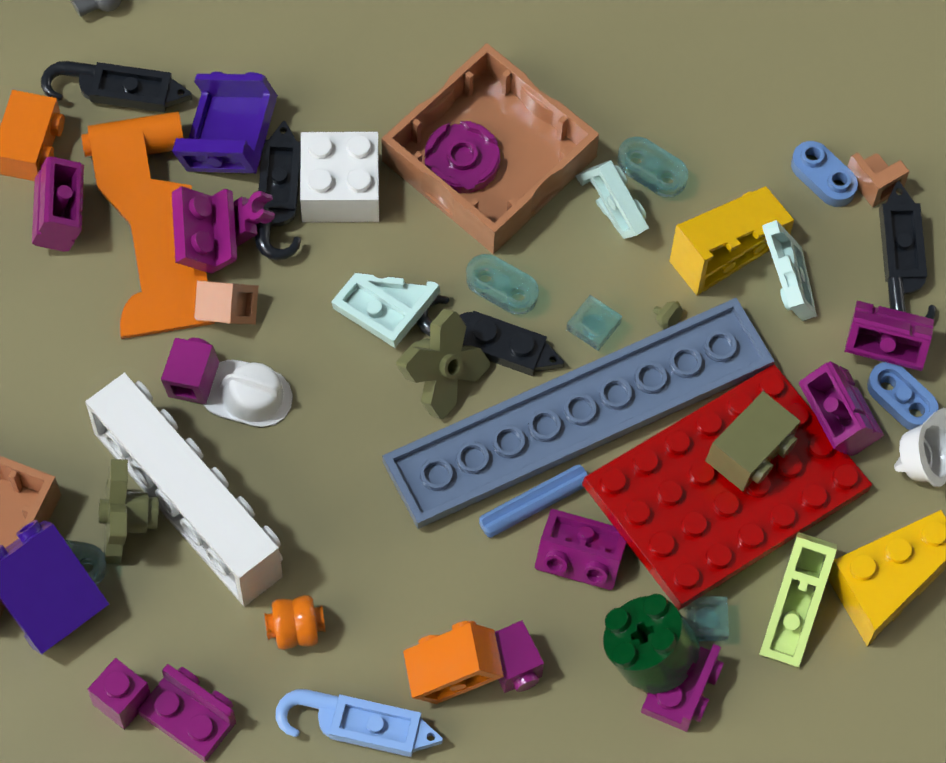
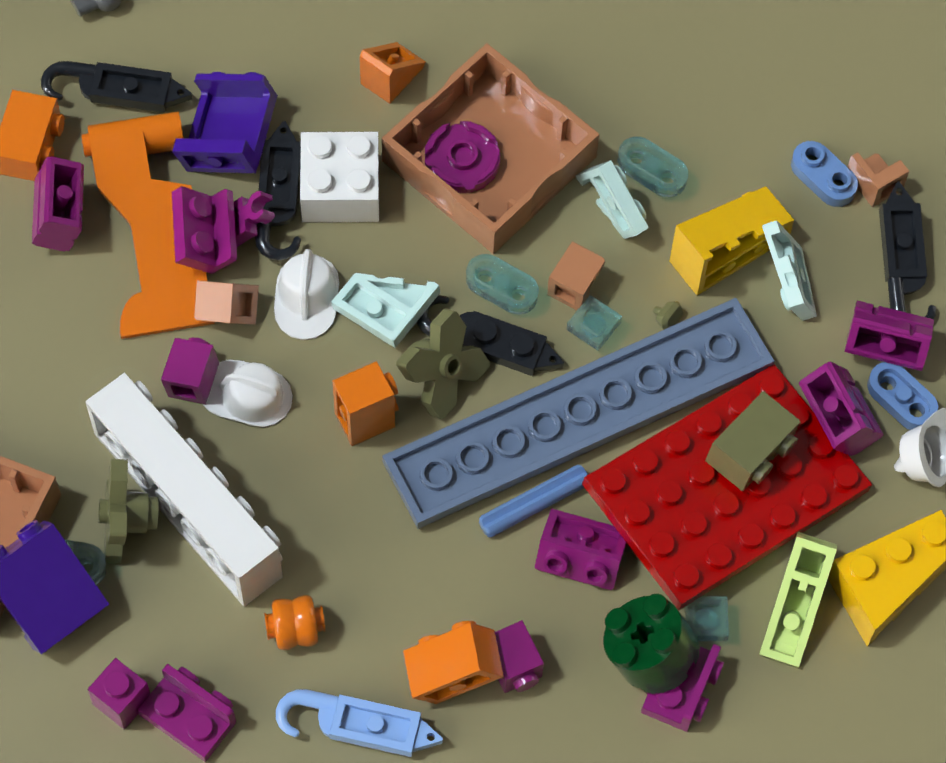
none -> white piece [274,249,339,340]
none -> orange brick [332,361,399,446]
none -> orange slope [360,42,426,104]
none -> nougat panel [547,241,605,312]

